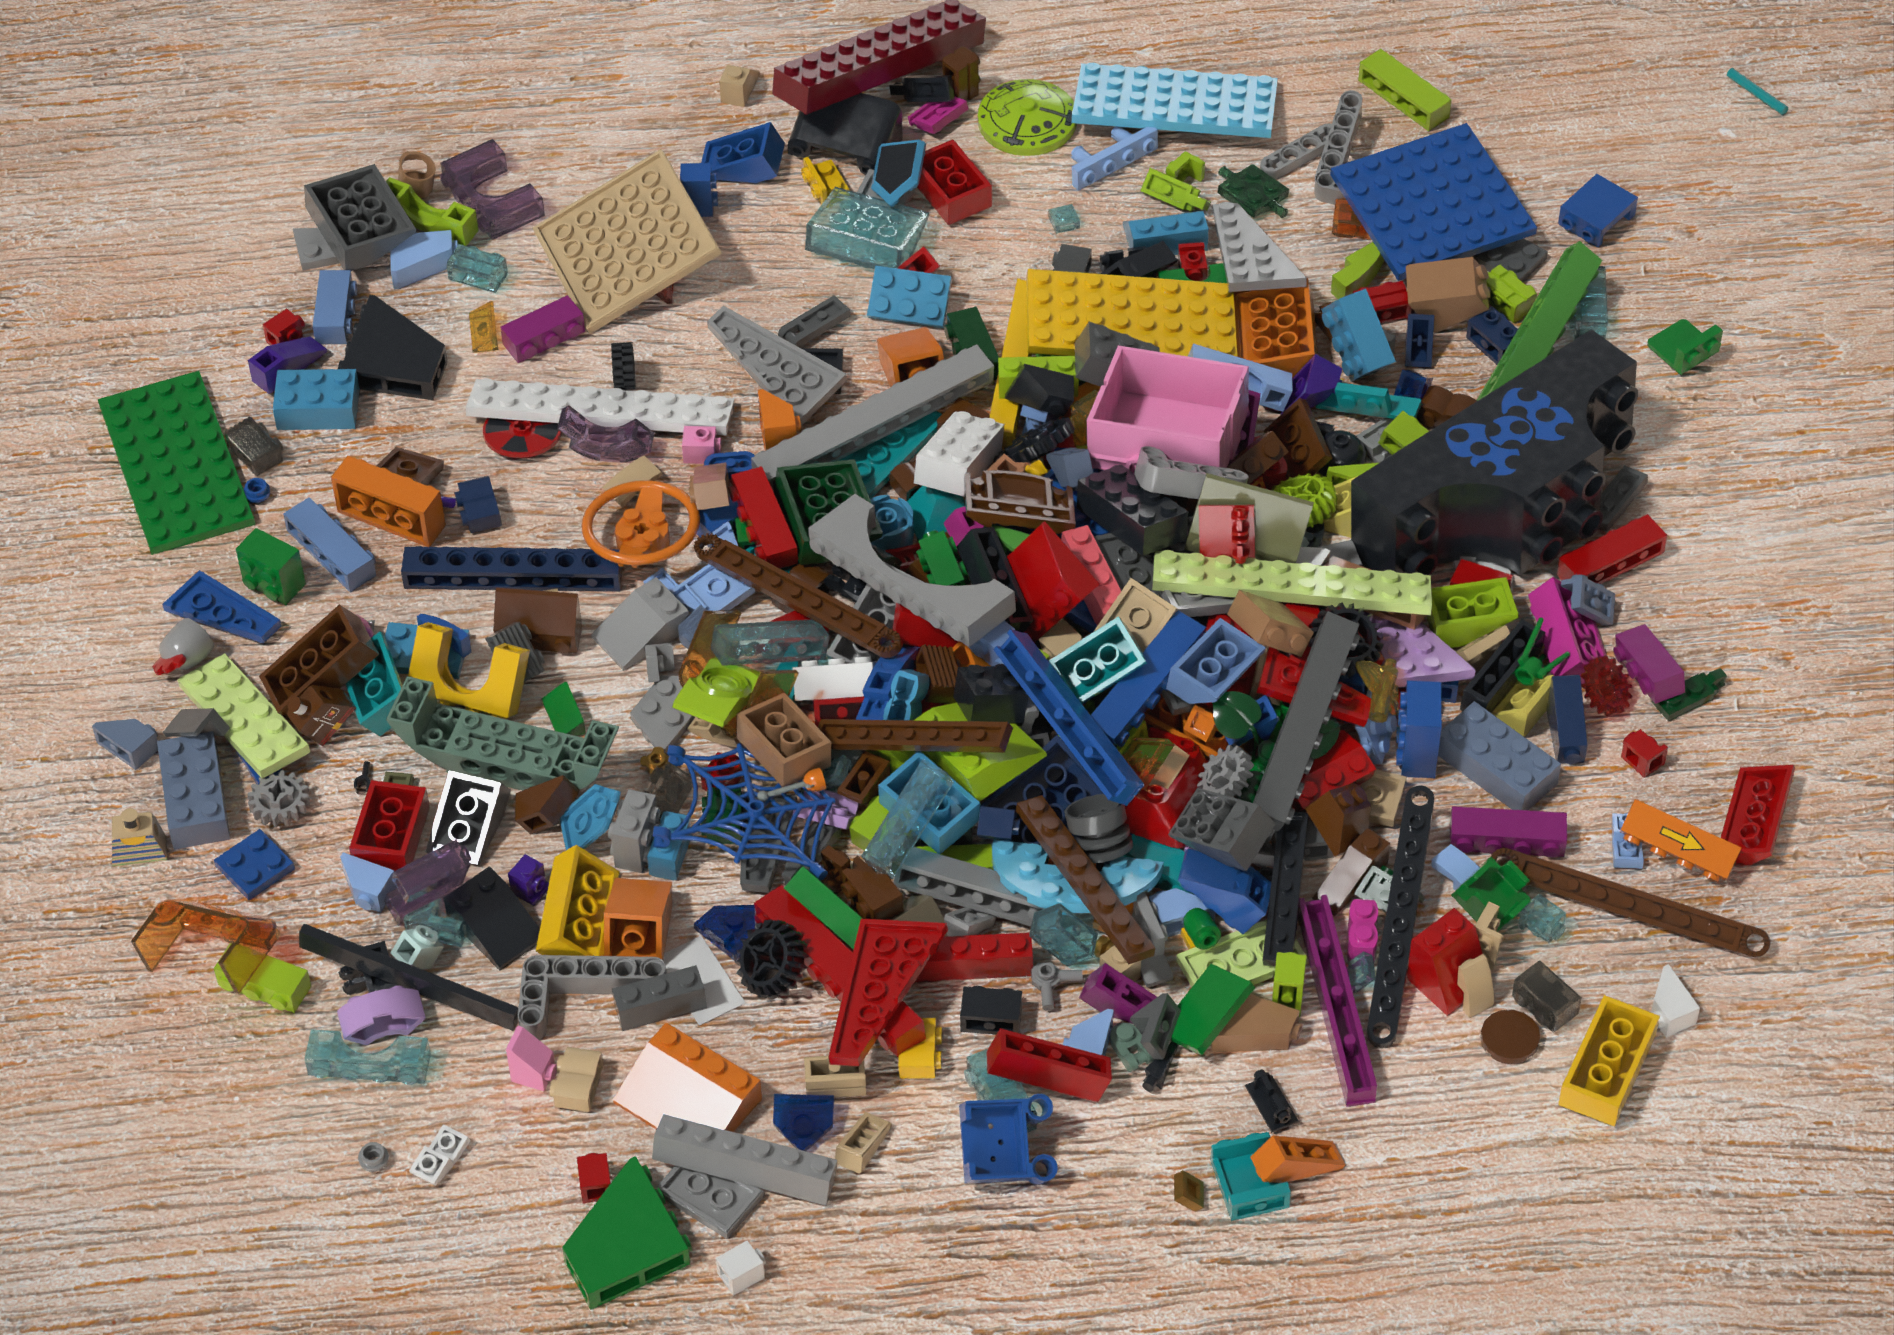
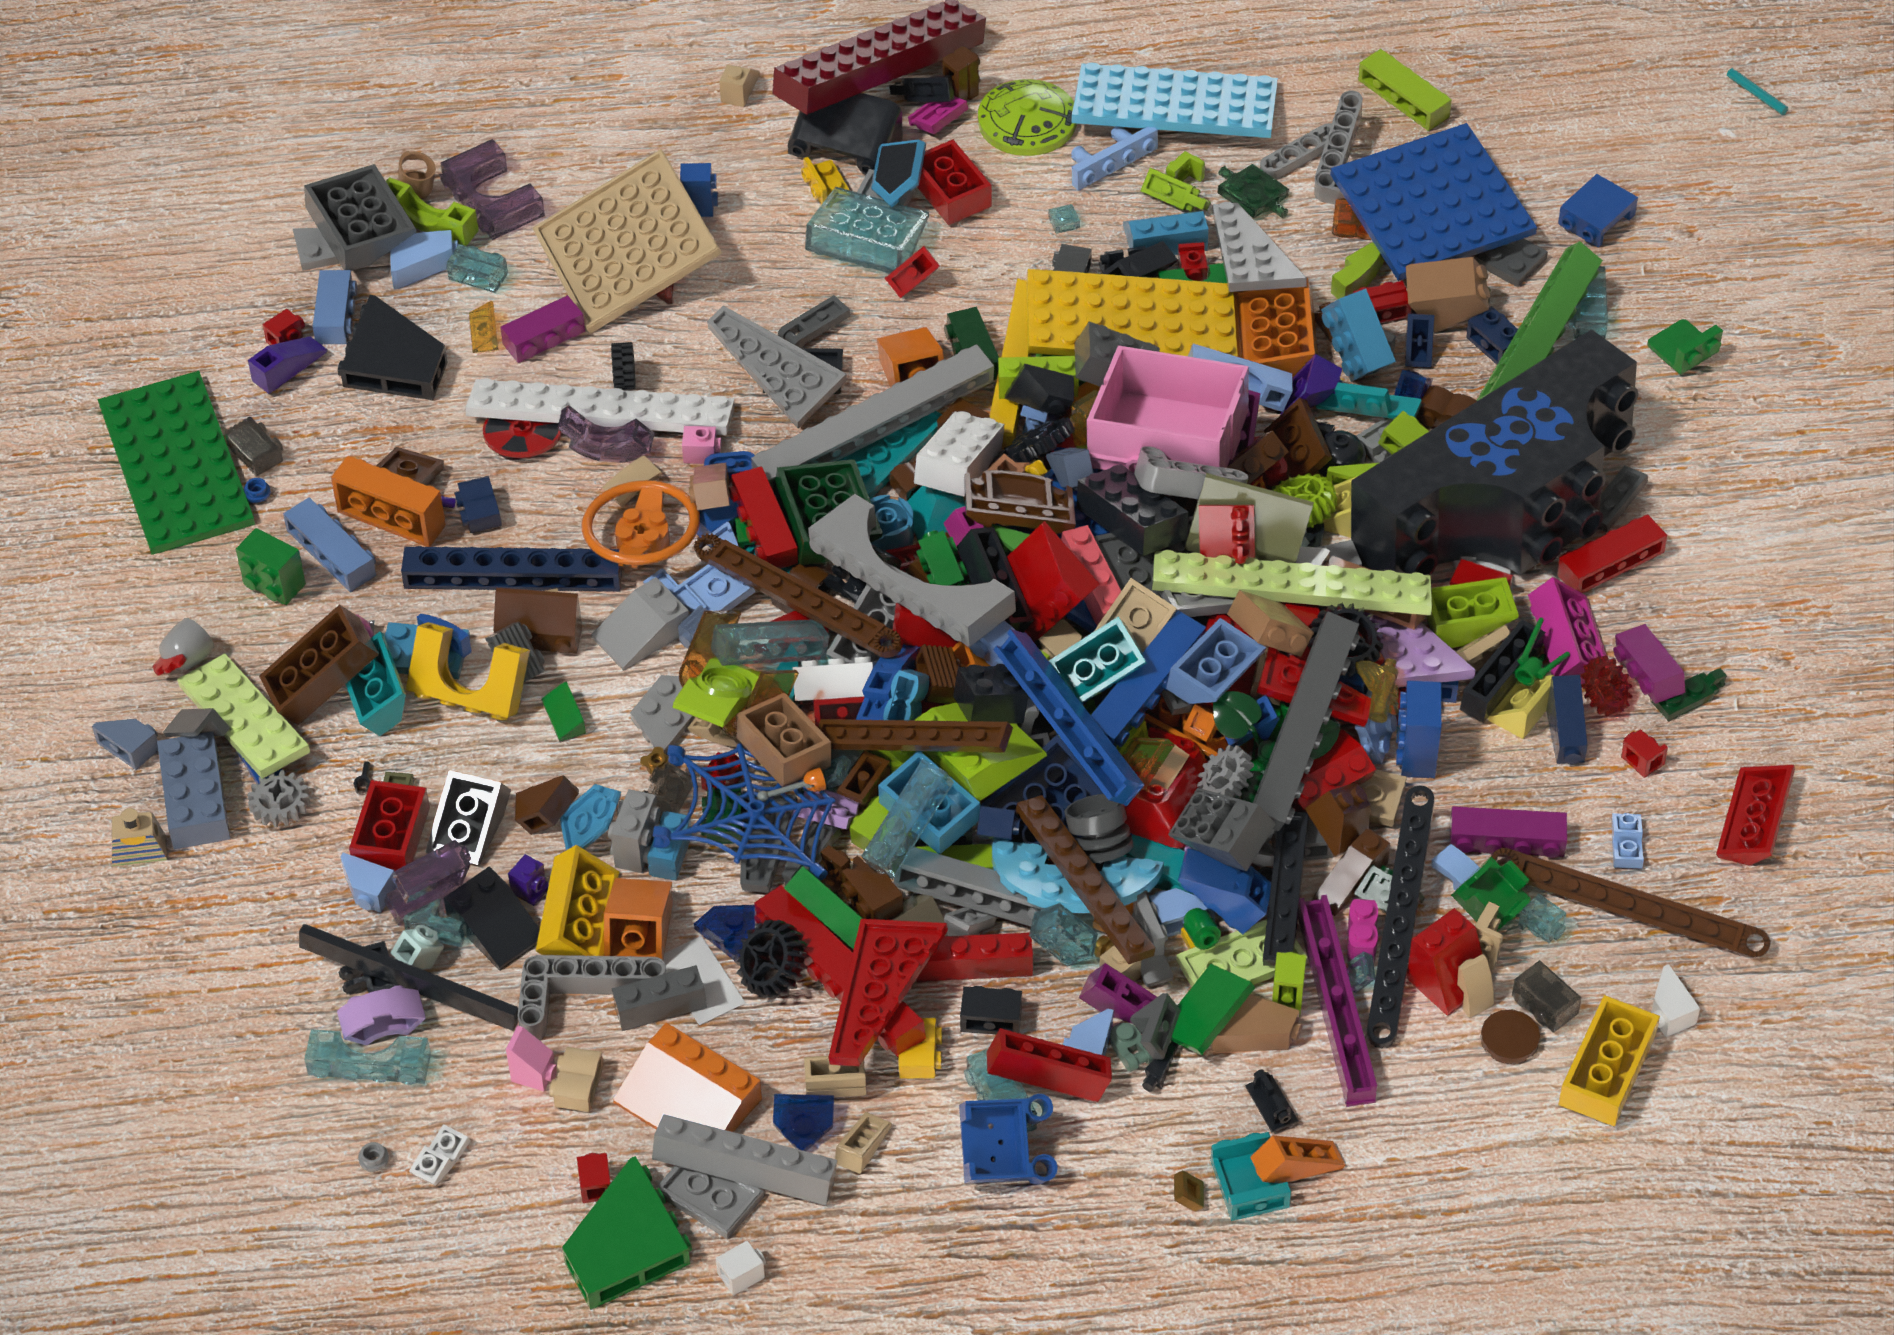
clear orange windscreen [131,901,280,994] -> none
blue wing [162,570,281,643] -> none
blue plate [214,829,295,900] -> none
lime brick [214,942,312,1013] -> none
dark azure brick [273,369,360,430] -> none
reddish brown torso [287,685,356,746] -> none
sand green slope [387,676,619,791] -> none
light grey bracket [645,643,675,682] -> none
blue slope [701,122,785,183] -> none
orange slope [758,389,801,451] -> none
dark azure plate [867,266,952,328] -> none
light grey piece [1031,962,1083,1011] -> none
sand blue brick [1438,701,1561,810] -> none
lime brick [1486,265,1537,324] -> none
sand blue bracket [1561,575,1615,626] -> none
orange brick [1619,799,1741,883] -> none

